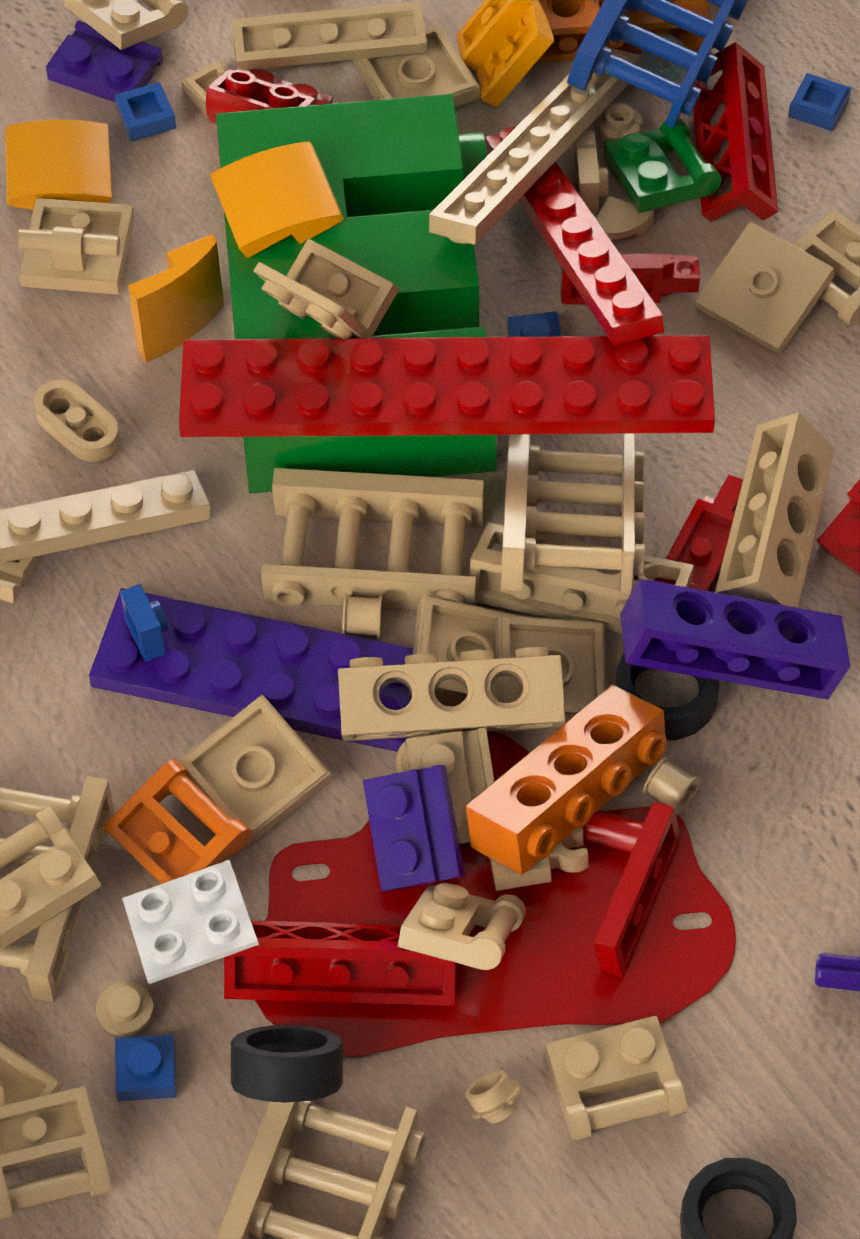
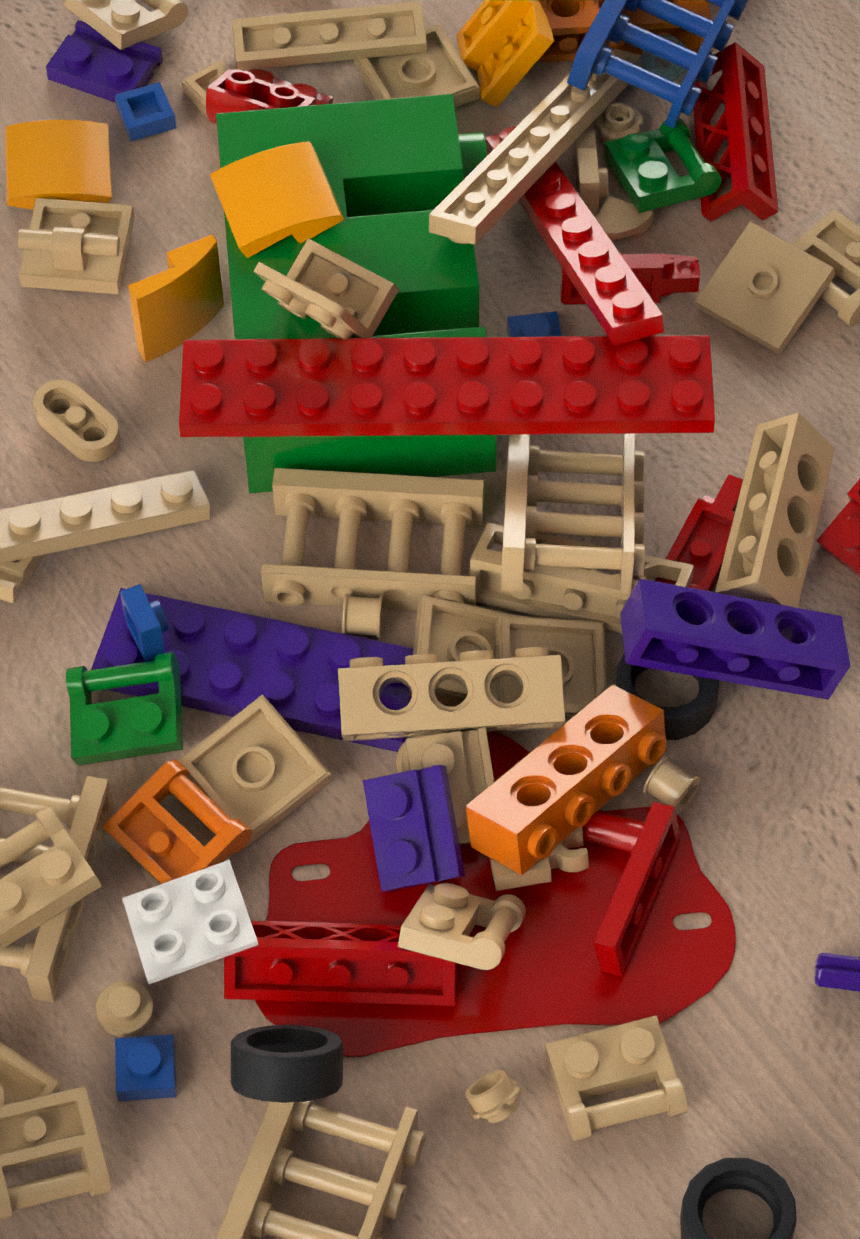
blue tile [788,73,852,131] -> none
none -> green plate [66,652,183,766]

